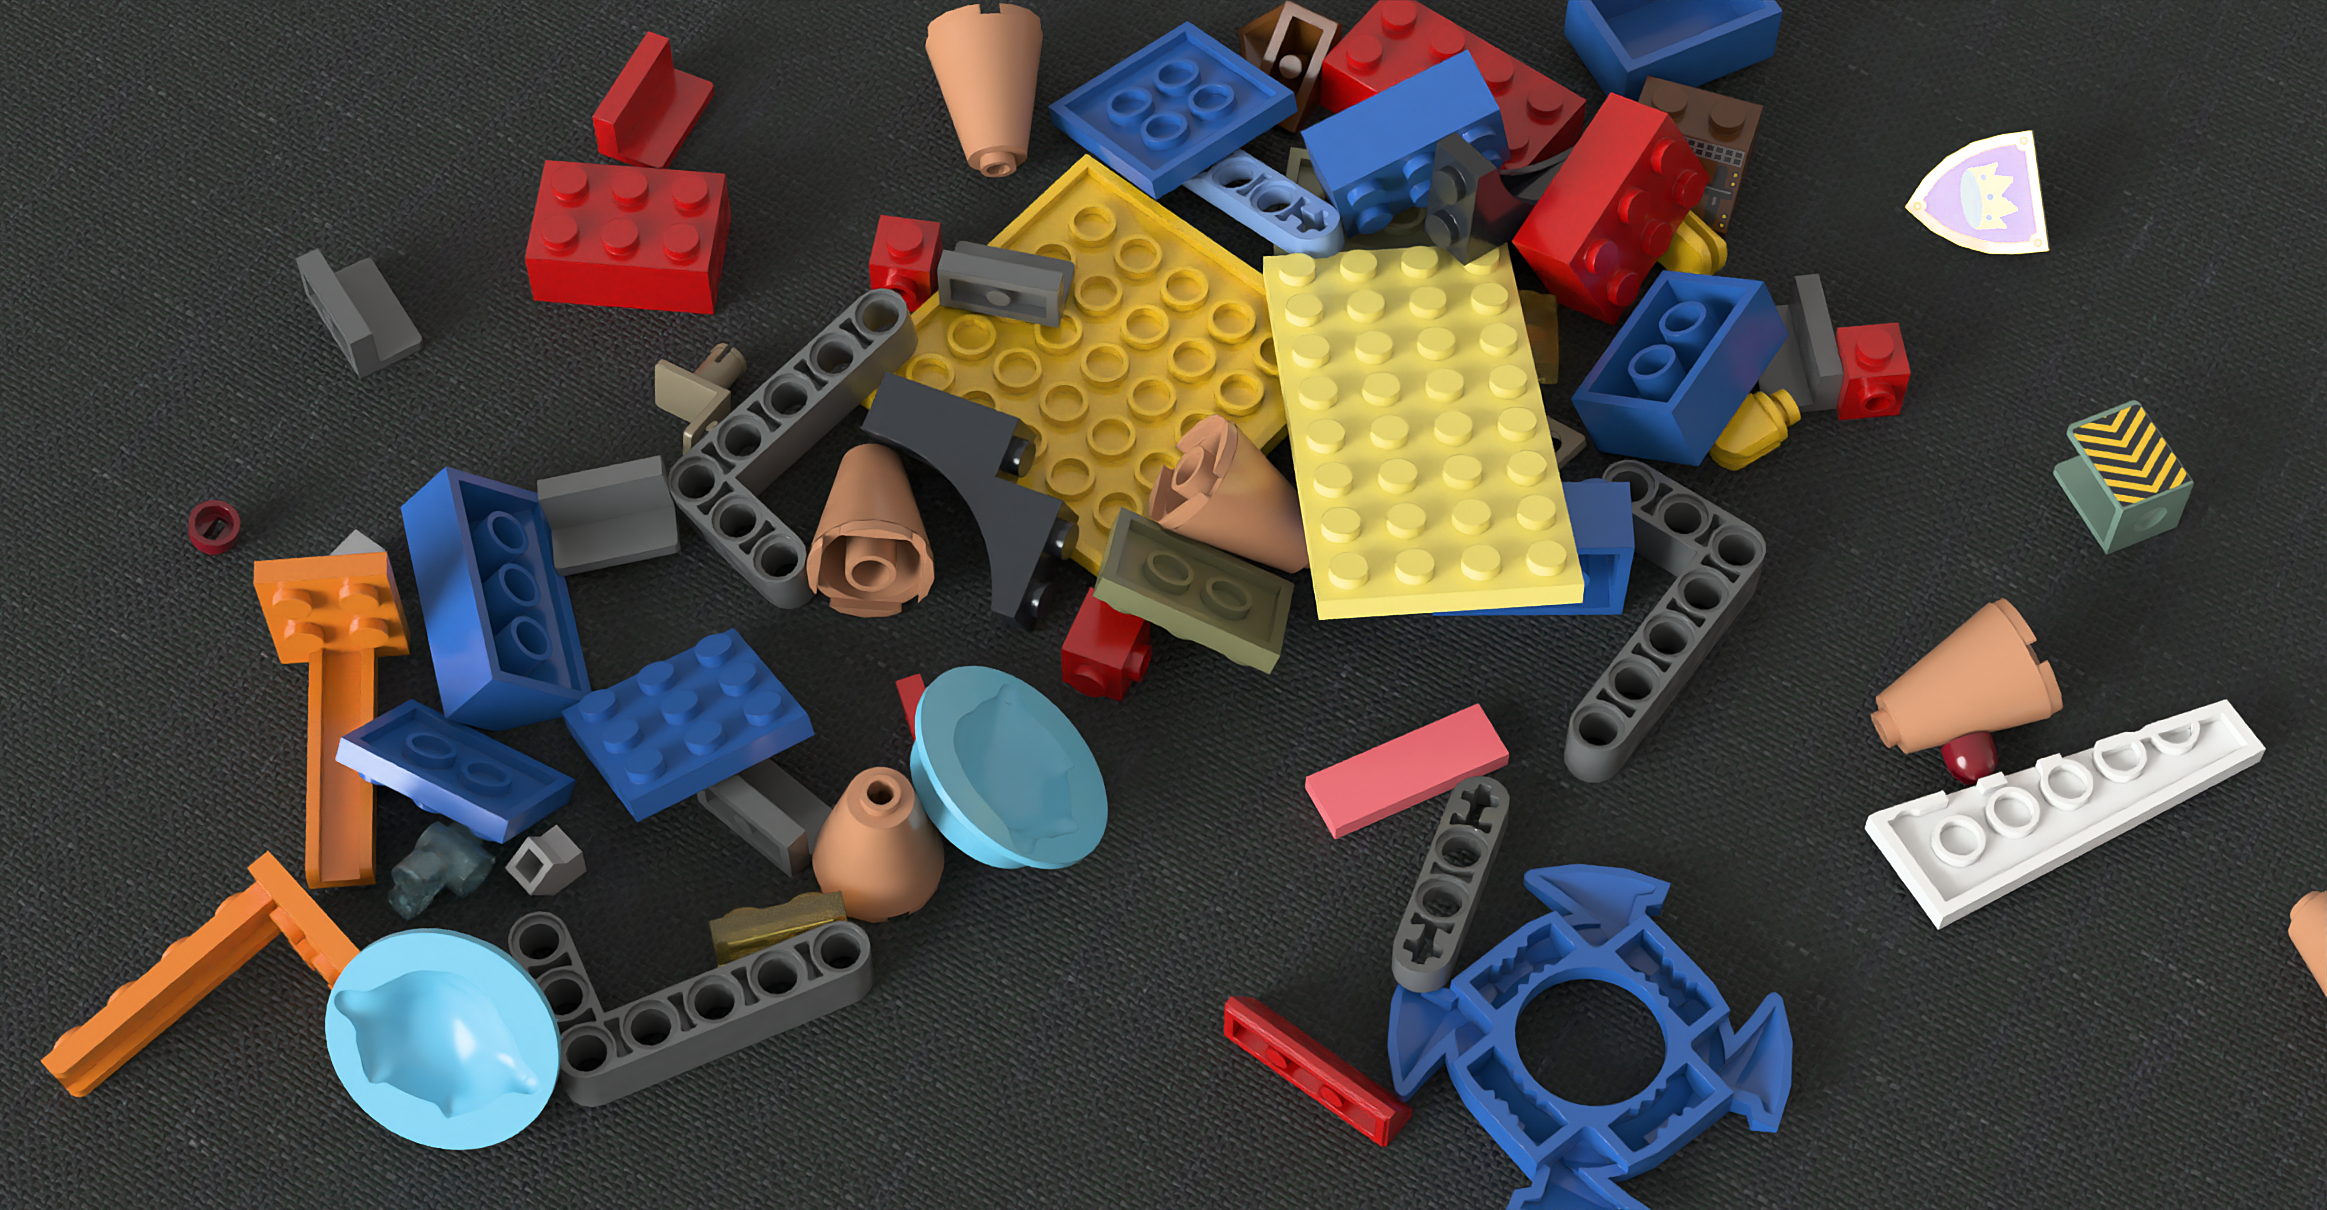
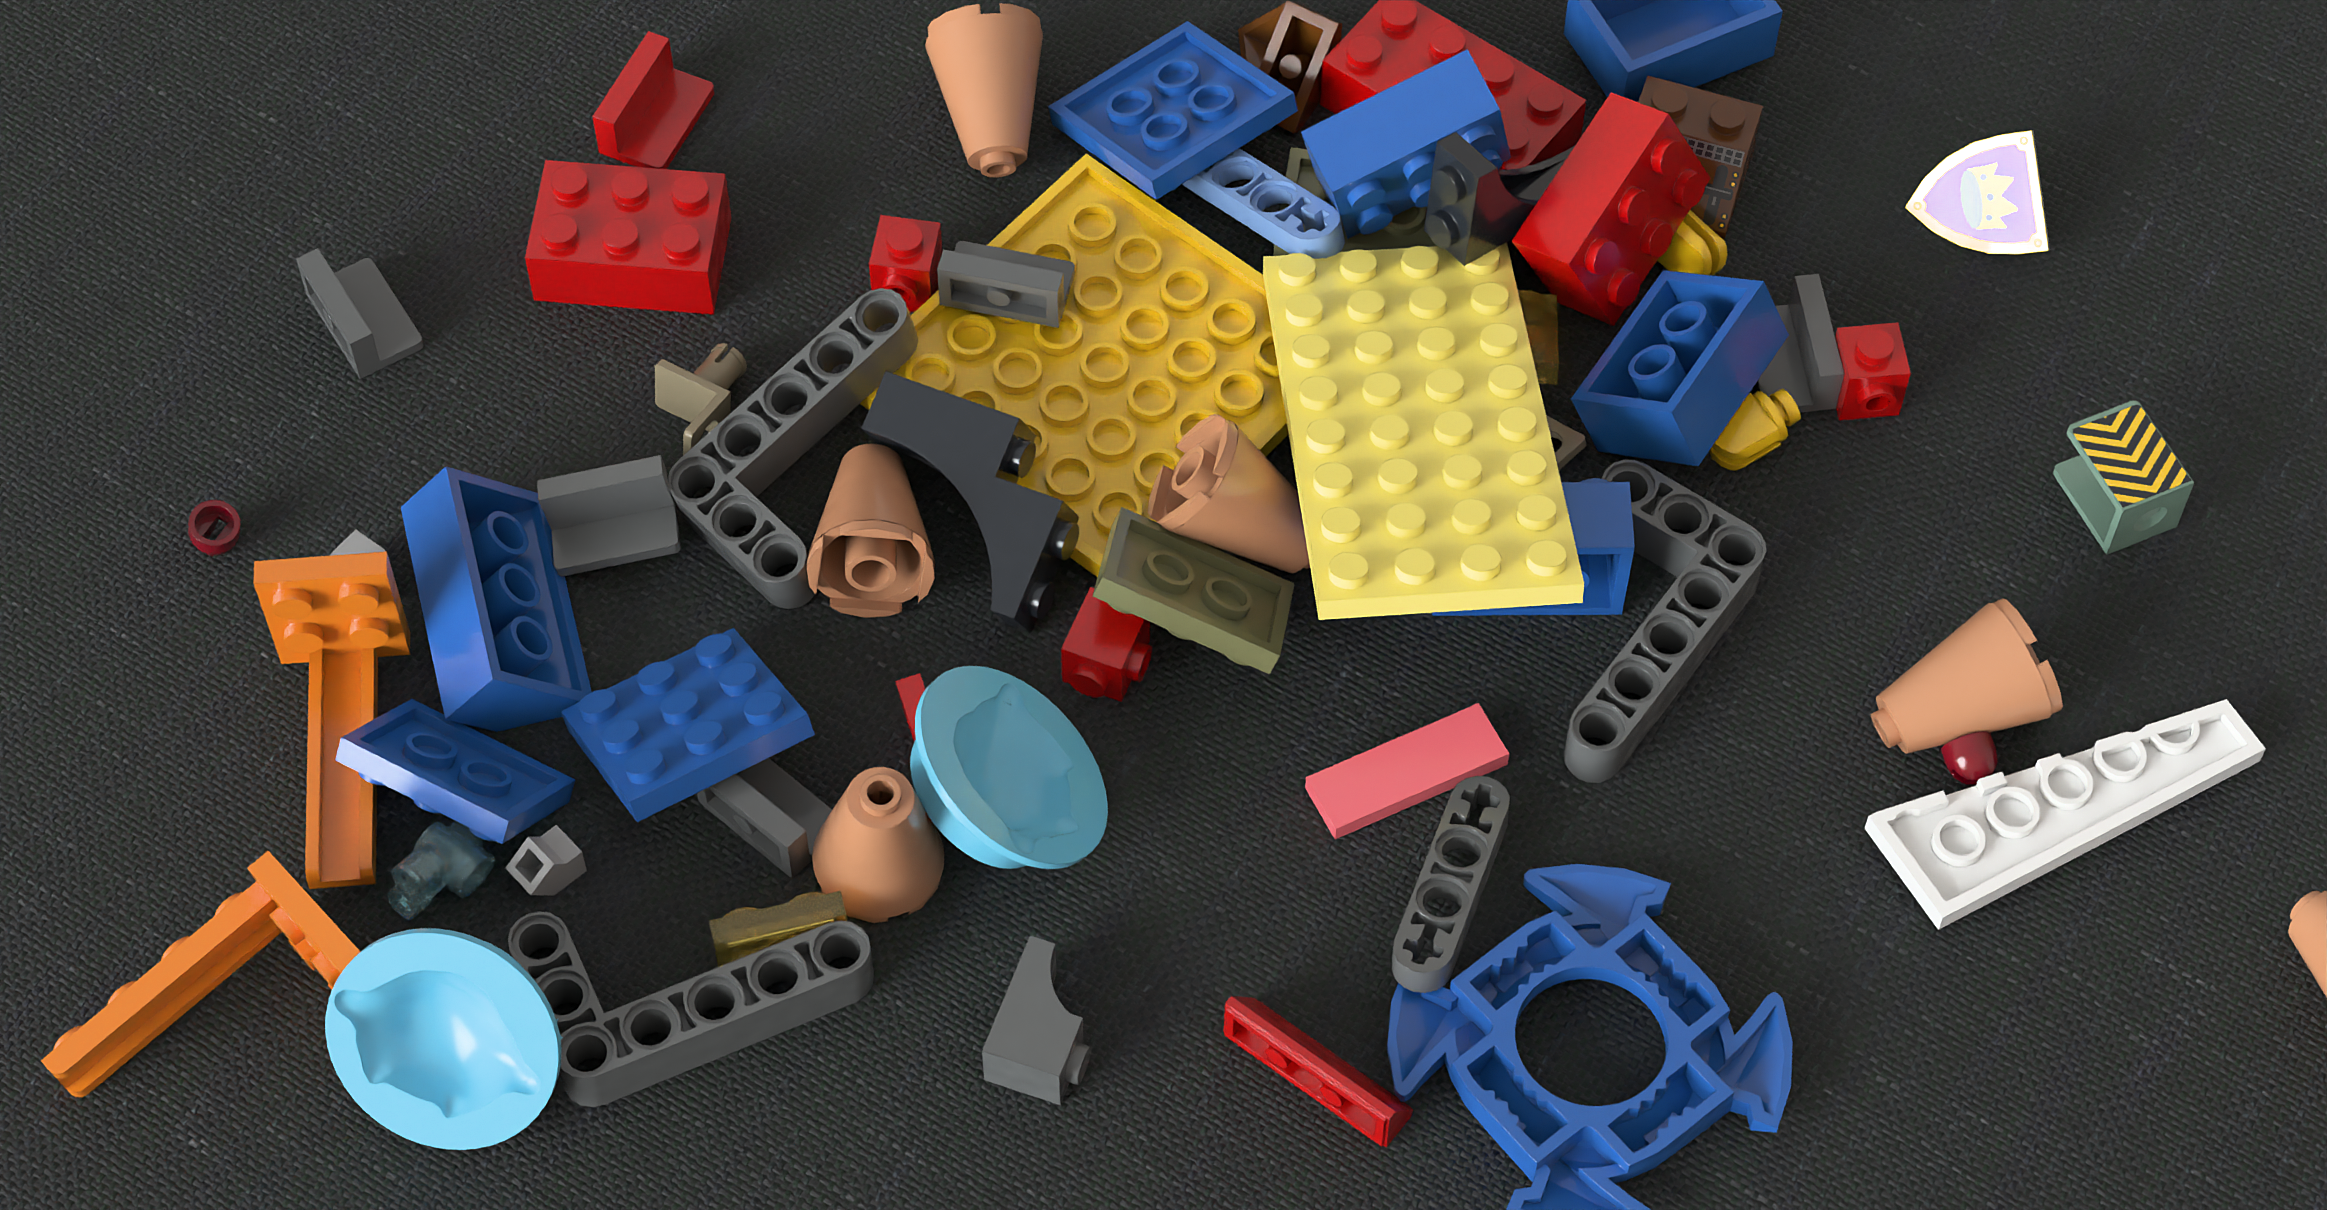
none -> dark grey arch [982,936,1091,1105]

